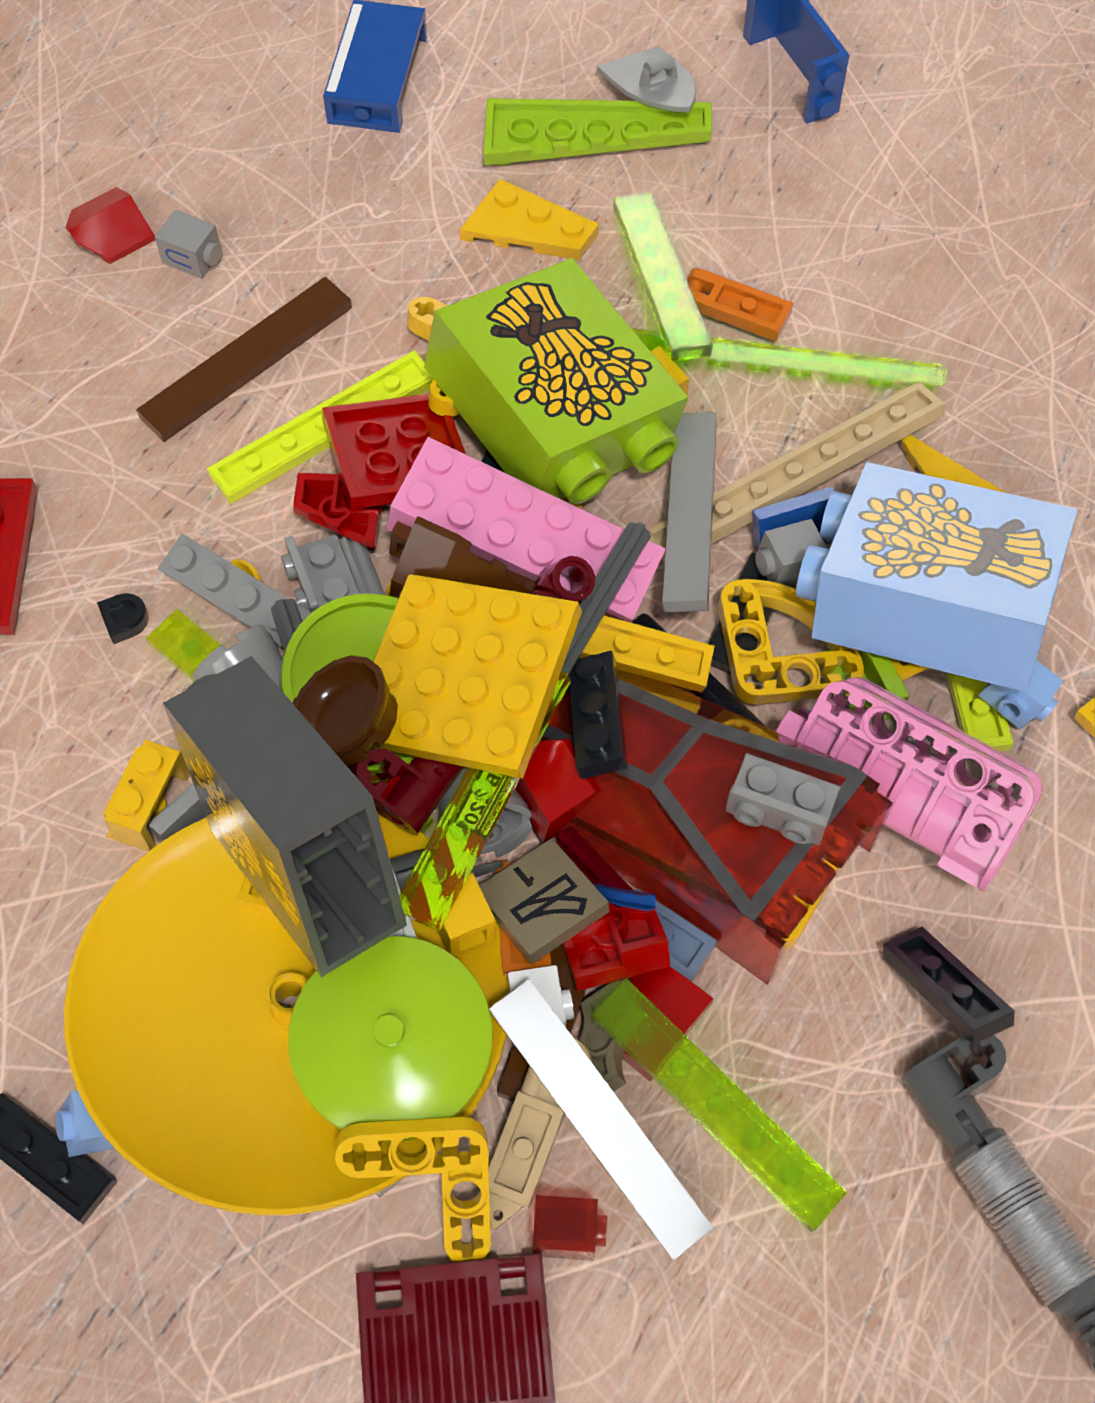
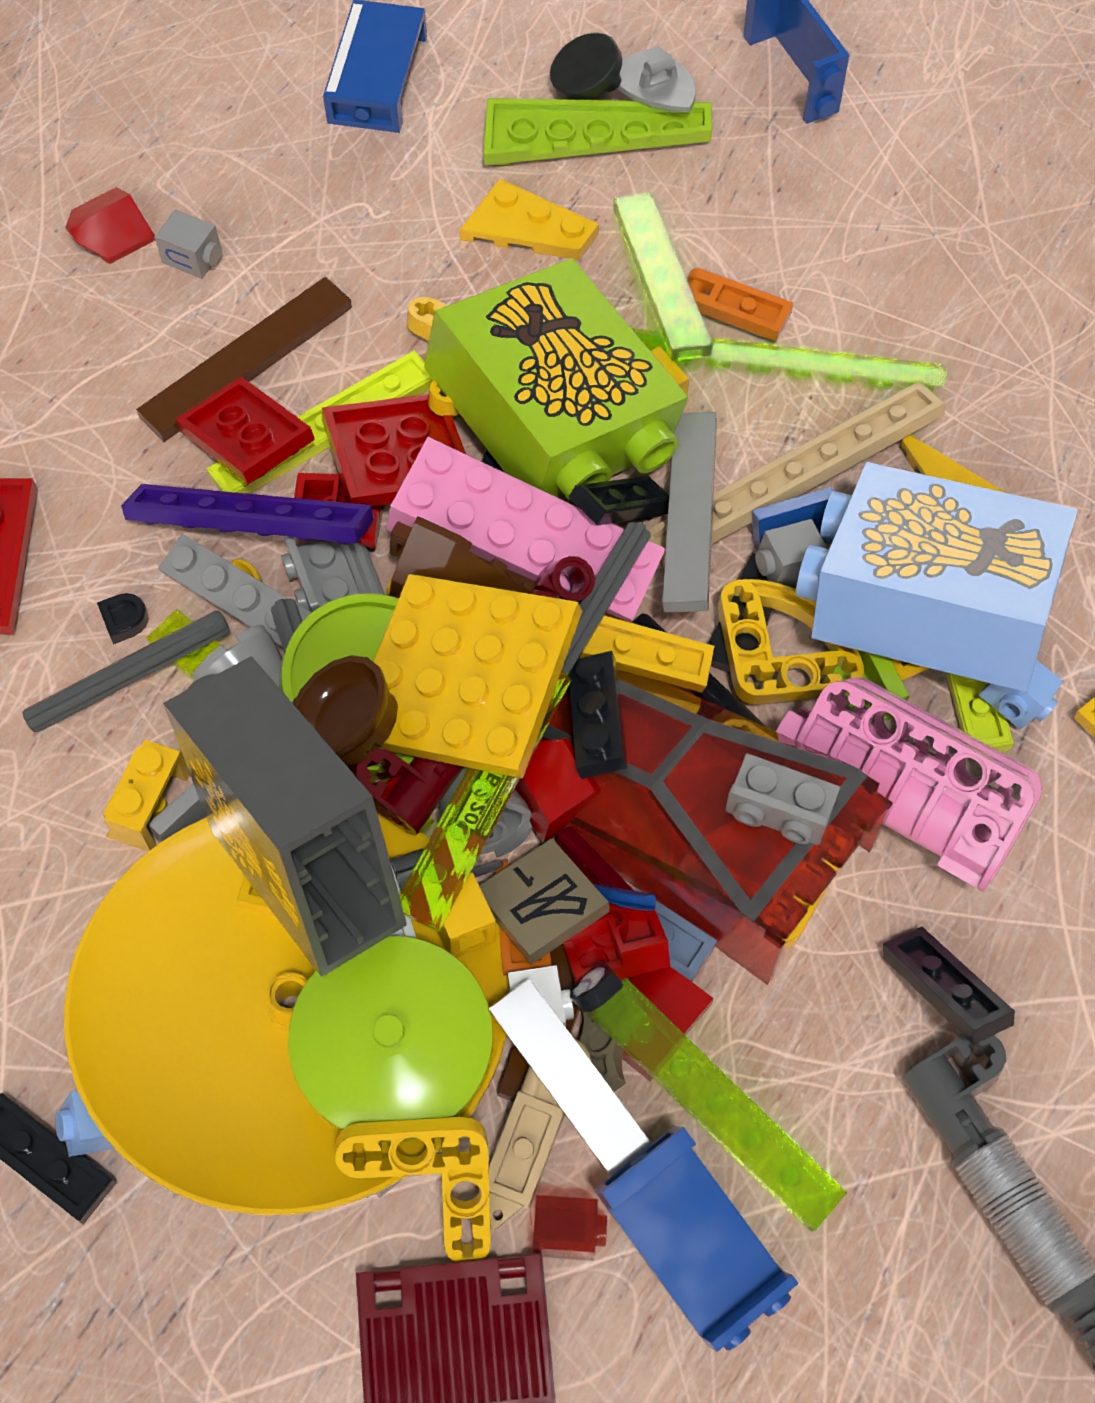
none -> dark grey axle [22,610,230,732]
none -> dark purple plate [121,484,374,544]
none -> red plate [175,376,315,485]
none -> pearl dark grey tile [550,32,623,100]
none -> black tile [569,476,669,525]
none -> black tile [570,959,623,1012]
none -> blue panel [594,1126,799,1352]

